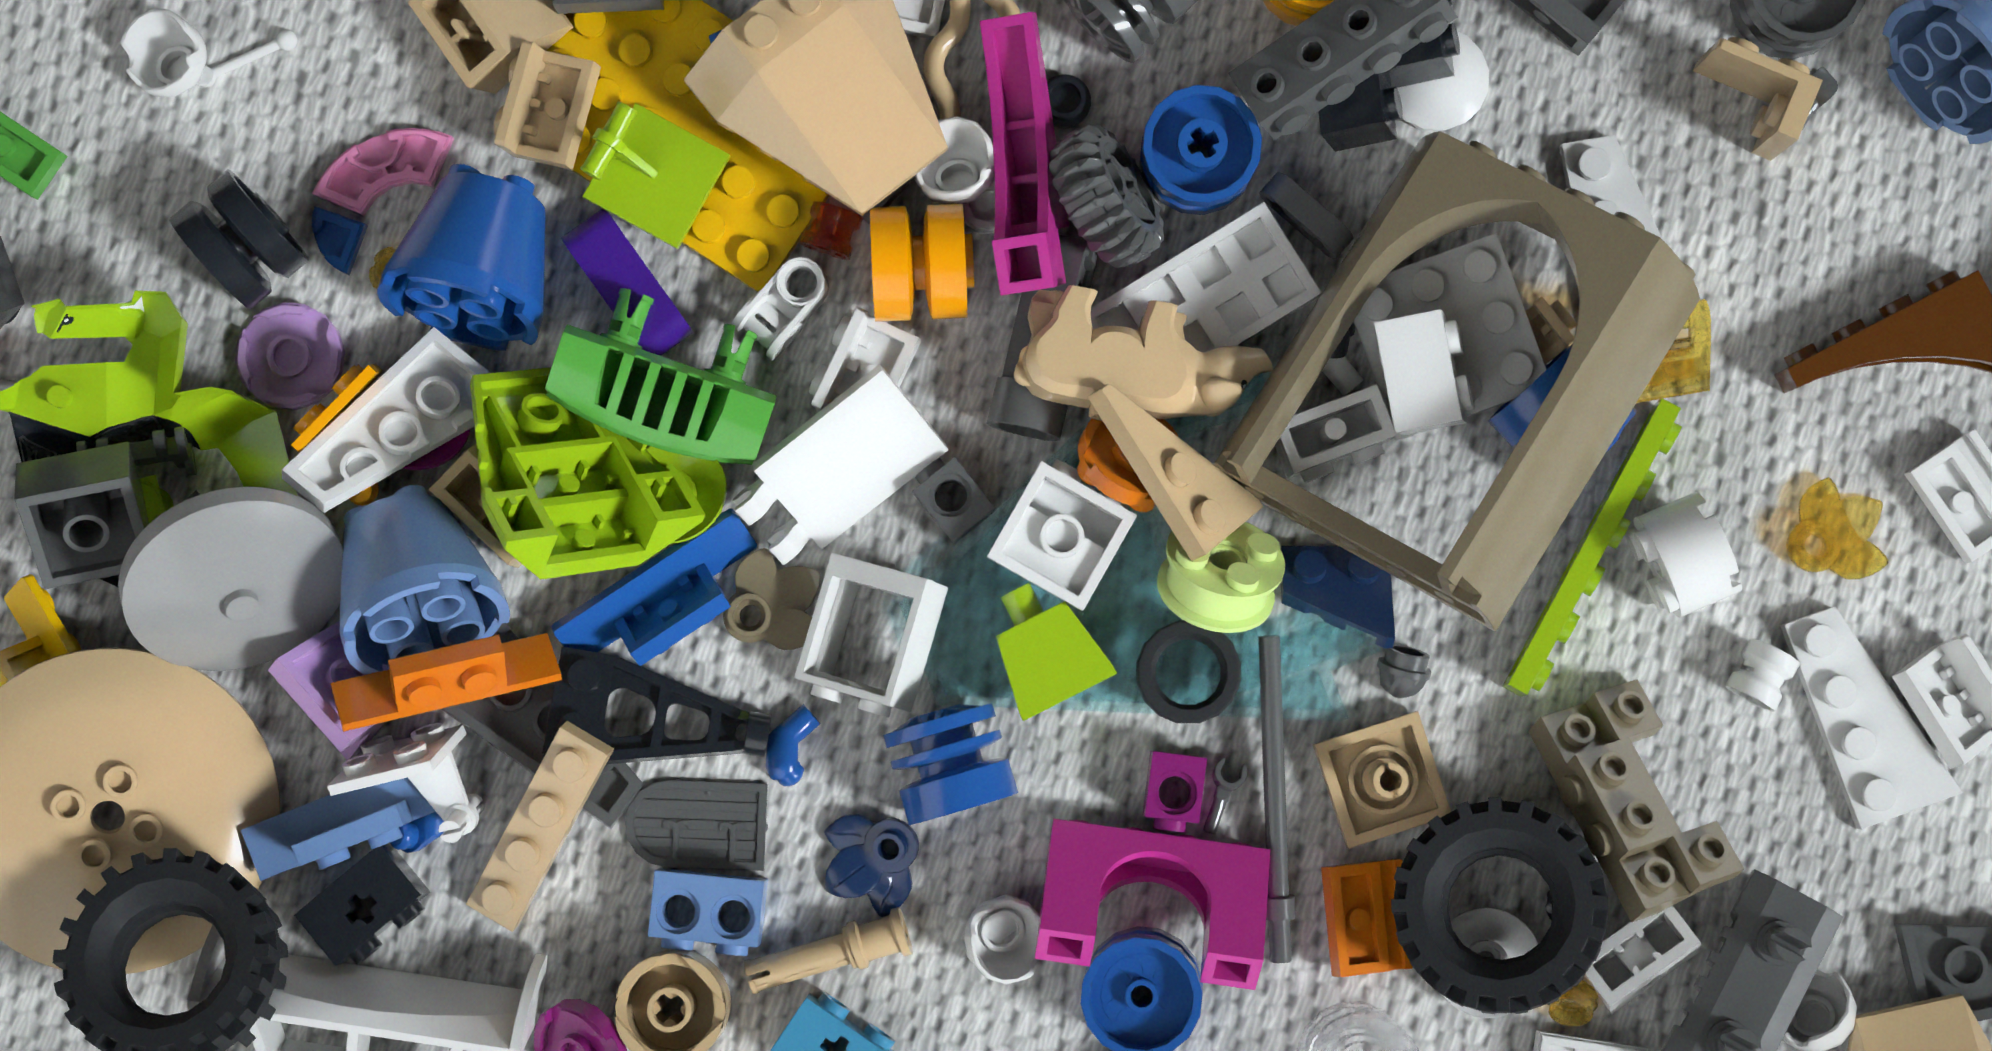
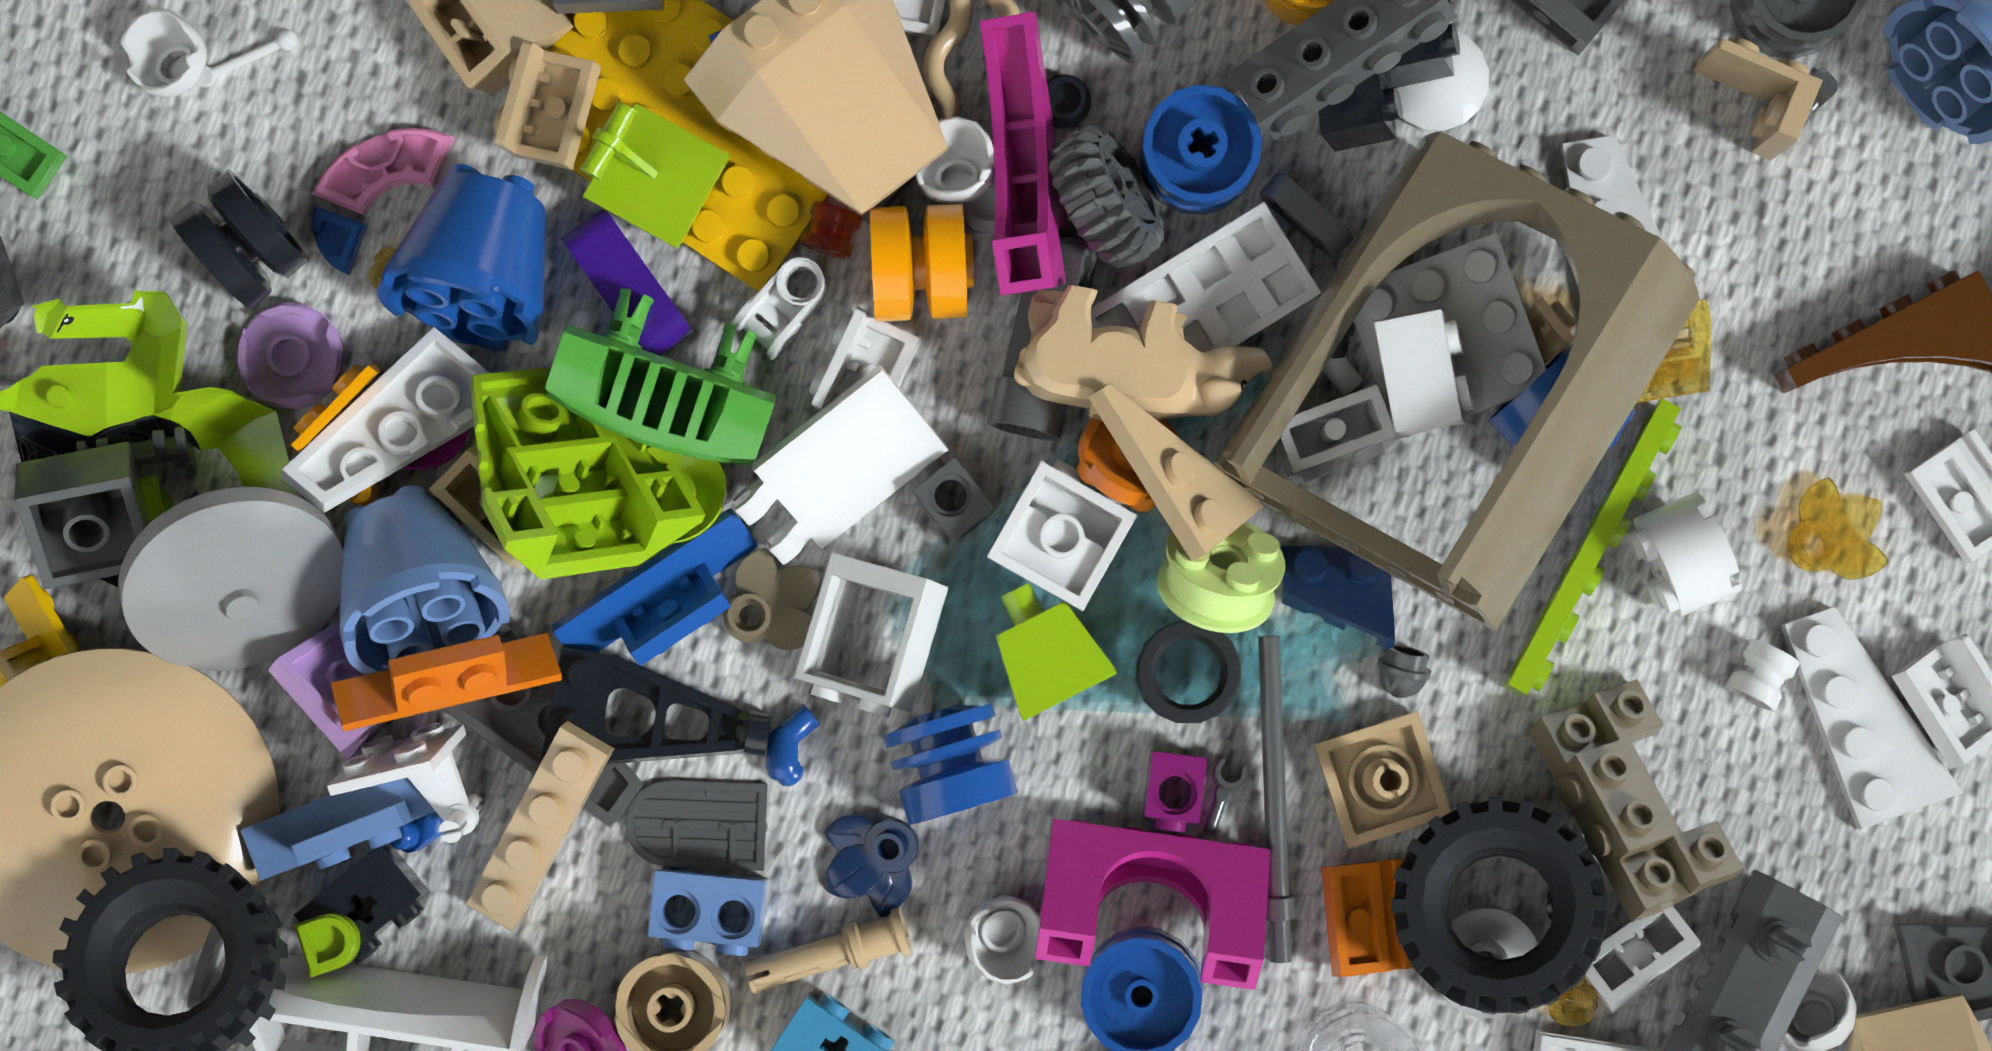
none -> lime tile [294,913,361,977]

